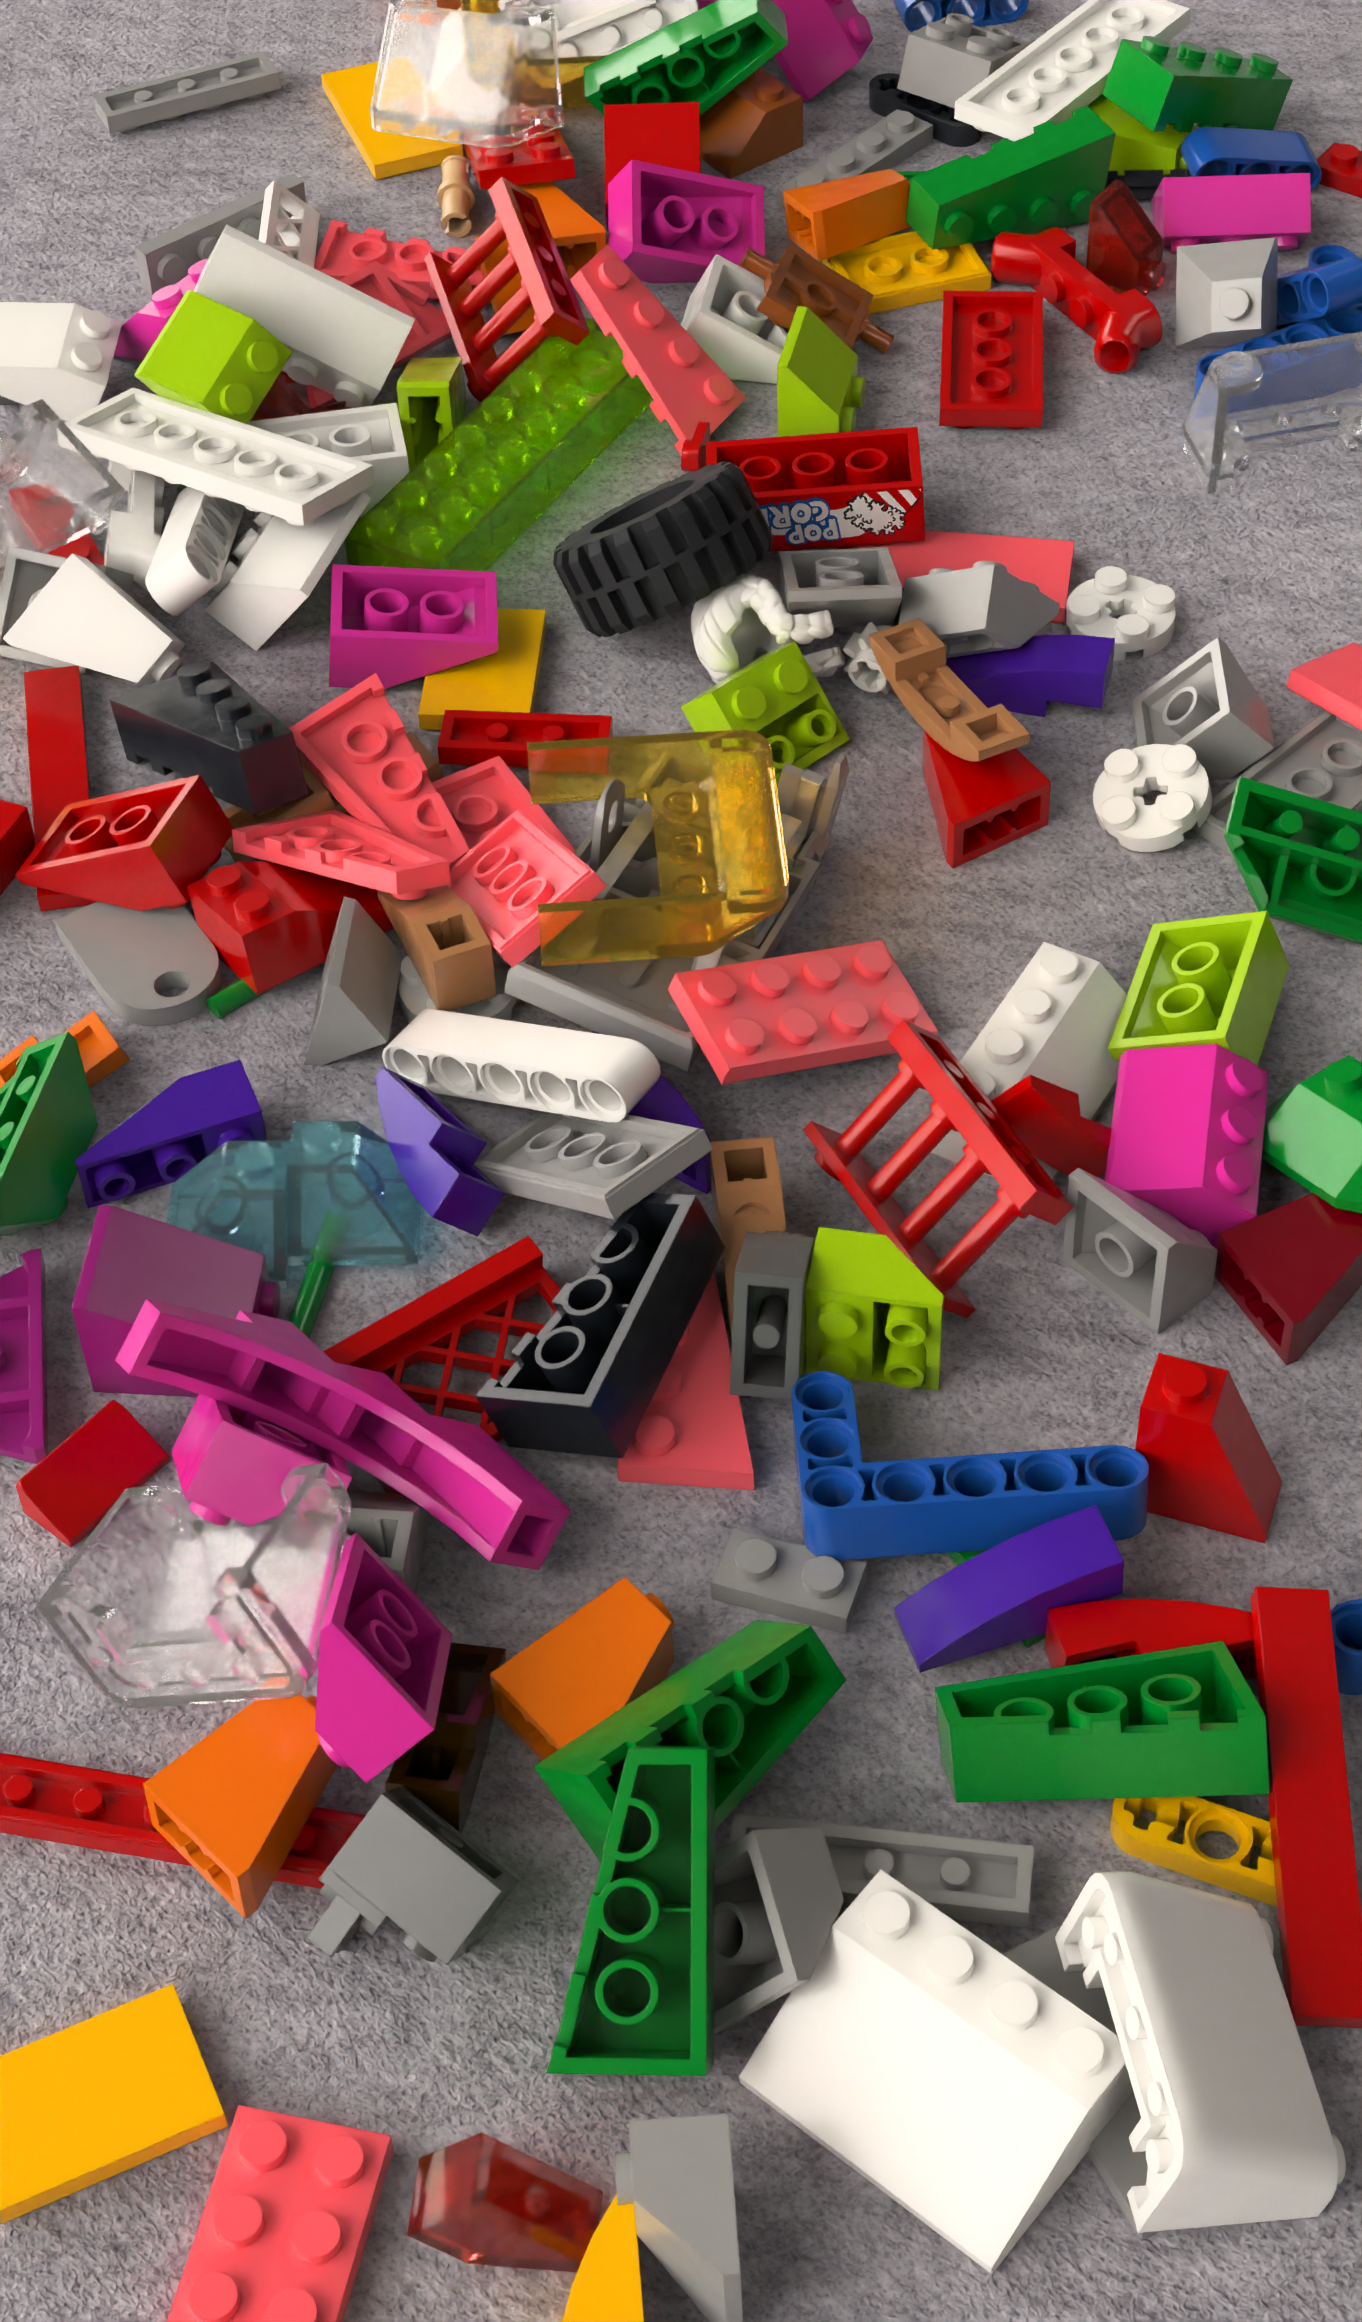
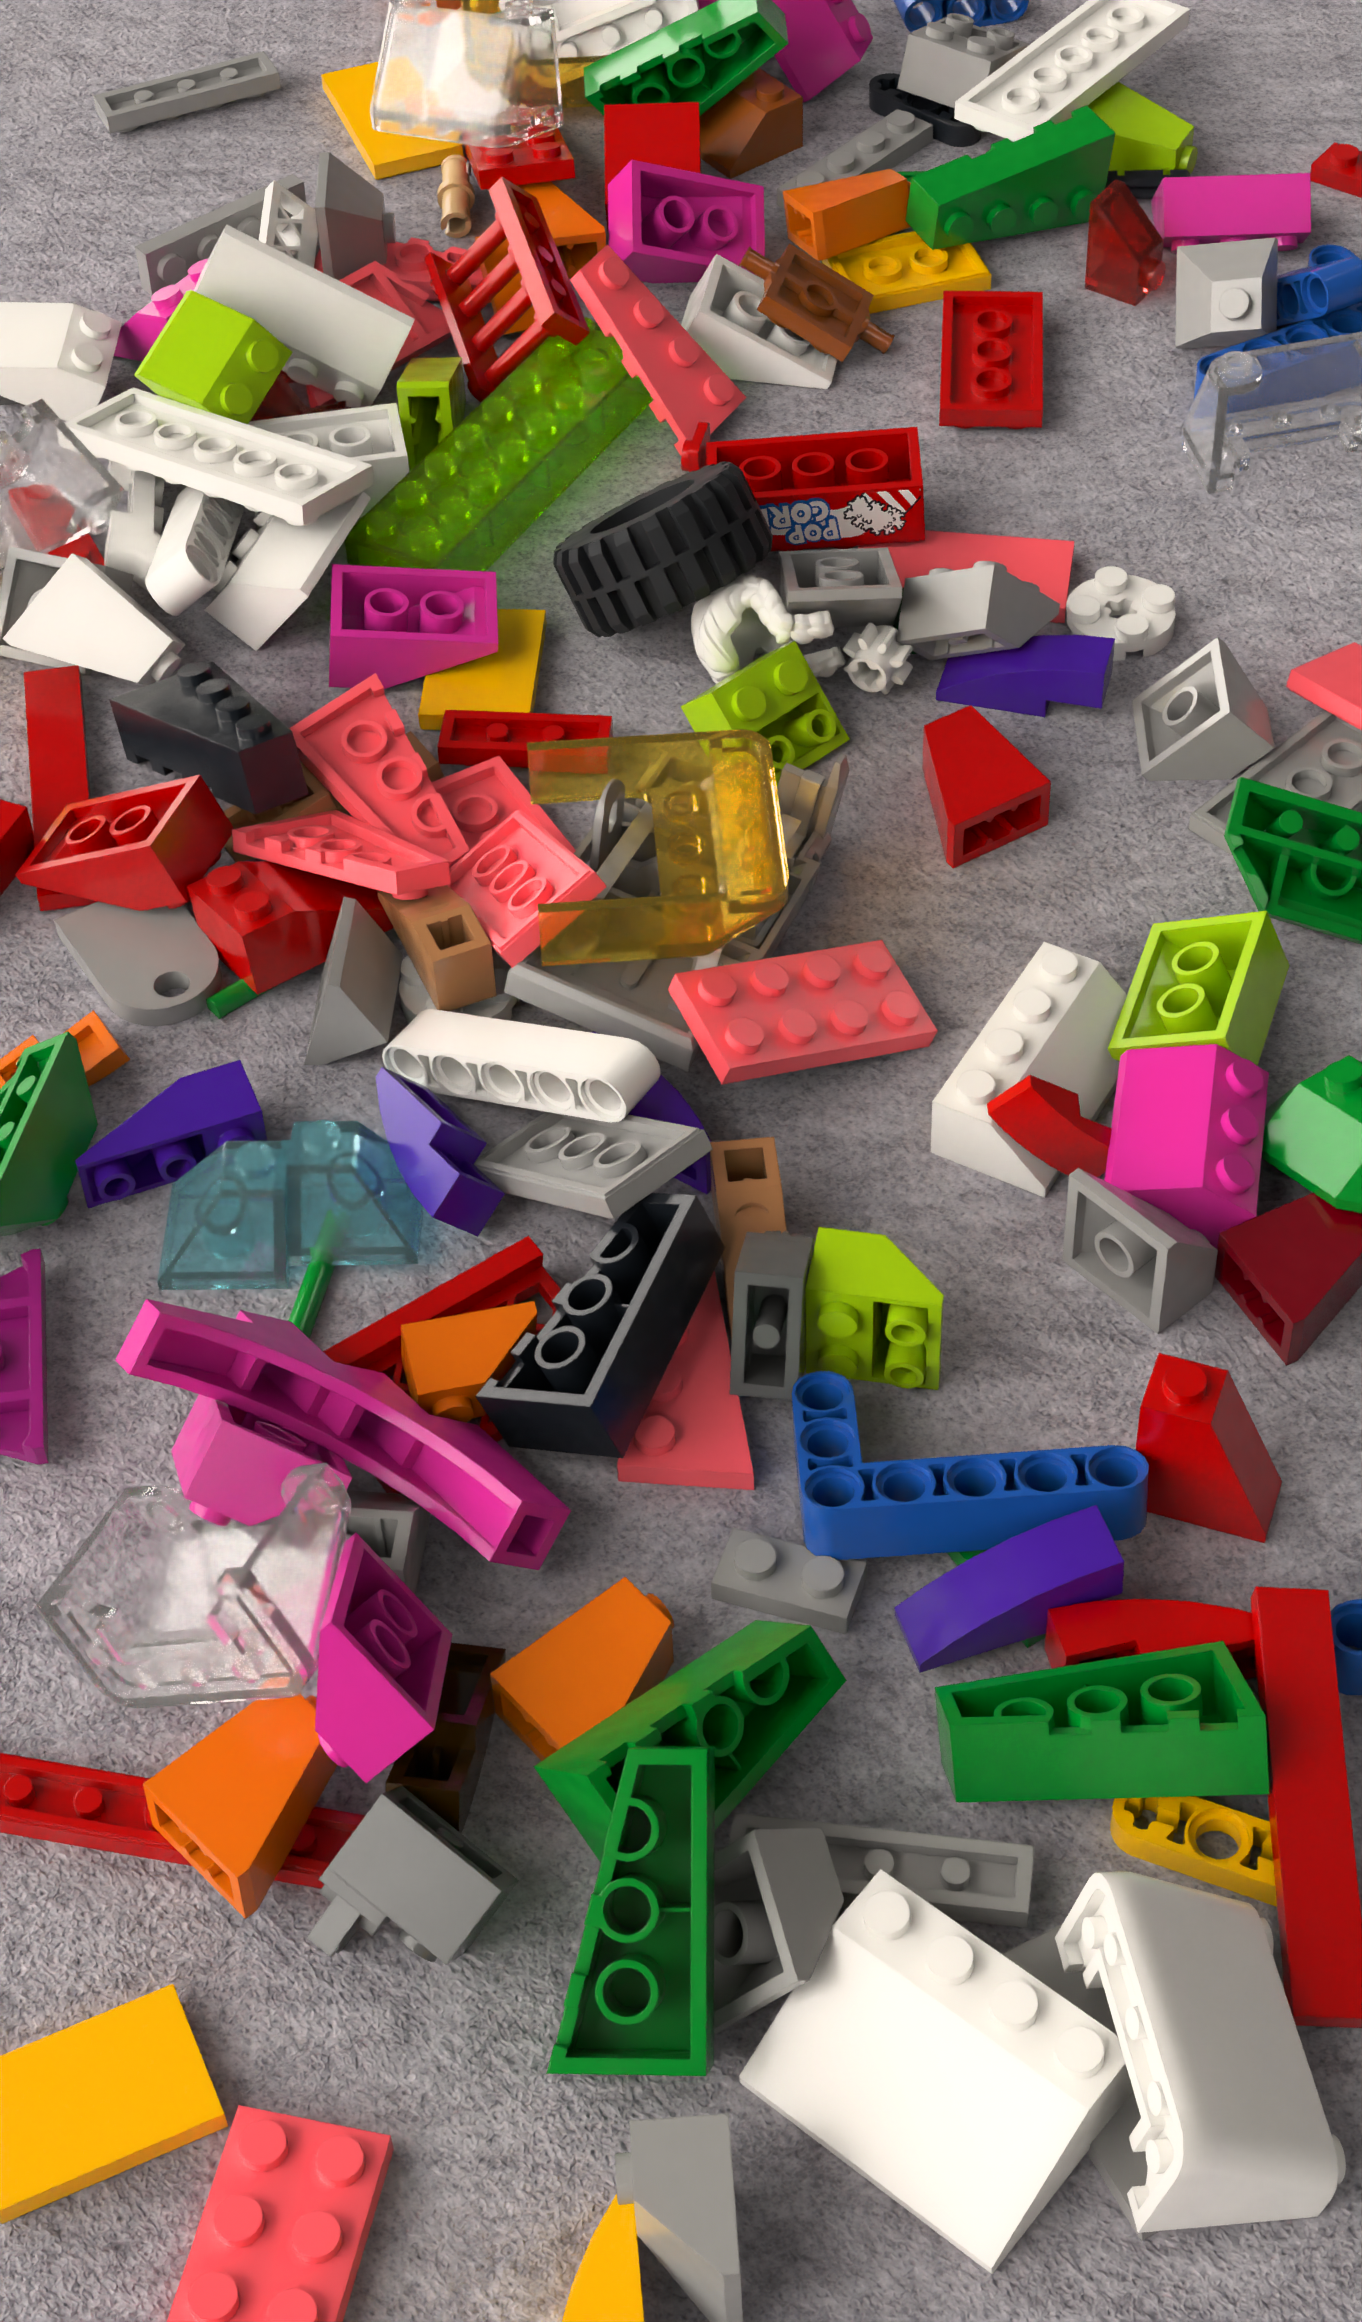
red slope [16,1400,170,1548] -> none
magenta slope [71,1205,280,1397] -> none
clear red slope [407,2132,603,2272] -> none
lime slope [777,306,866,437] -> none
red fence [803,1019,1073,1318] -> none
medium nougat slope [869,618,1030,761] -> none
red plate [991,227,1163,375] -> none
white plate [1093,744,1212,852] -> none
green wedge [1102,36,1293,132] -> none
blue beam [1180,127,1322,191] -> none
none -> light grey slope [315,152,396,280]
none -> orange slope [401,1301,537,1422]

